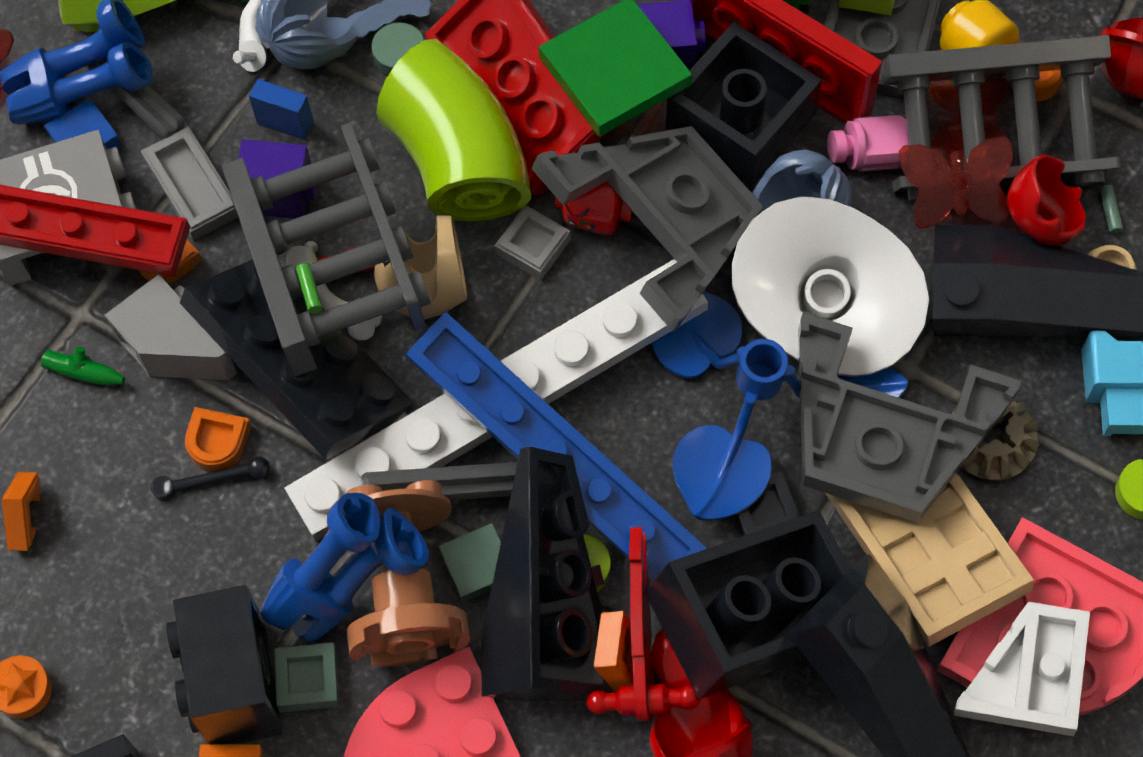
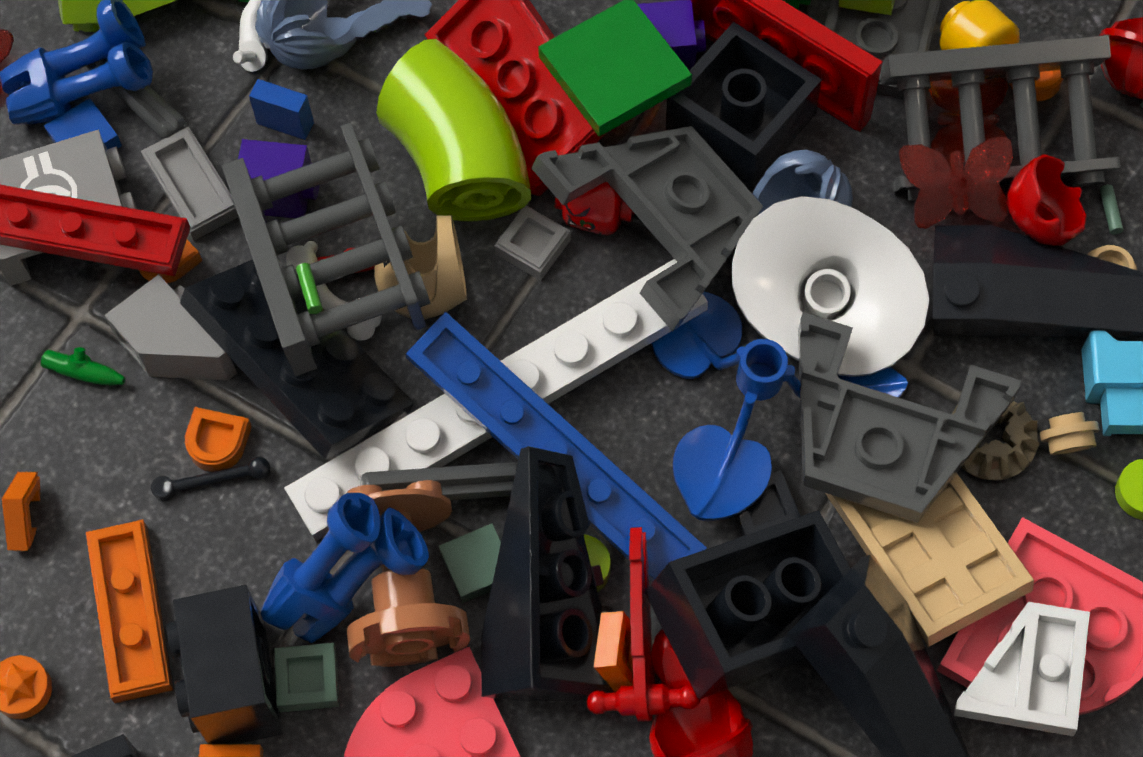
sand green tile [372,23,424,76] -> none
bright pink arm [827,115,909,172] -> none
none -> orange tile [86,519,174,703]
none -> tan plate [1040,412,1099,455]

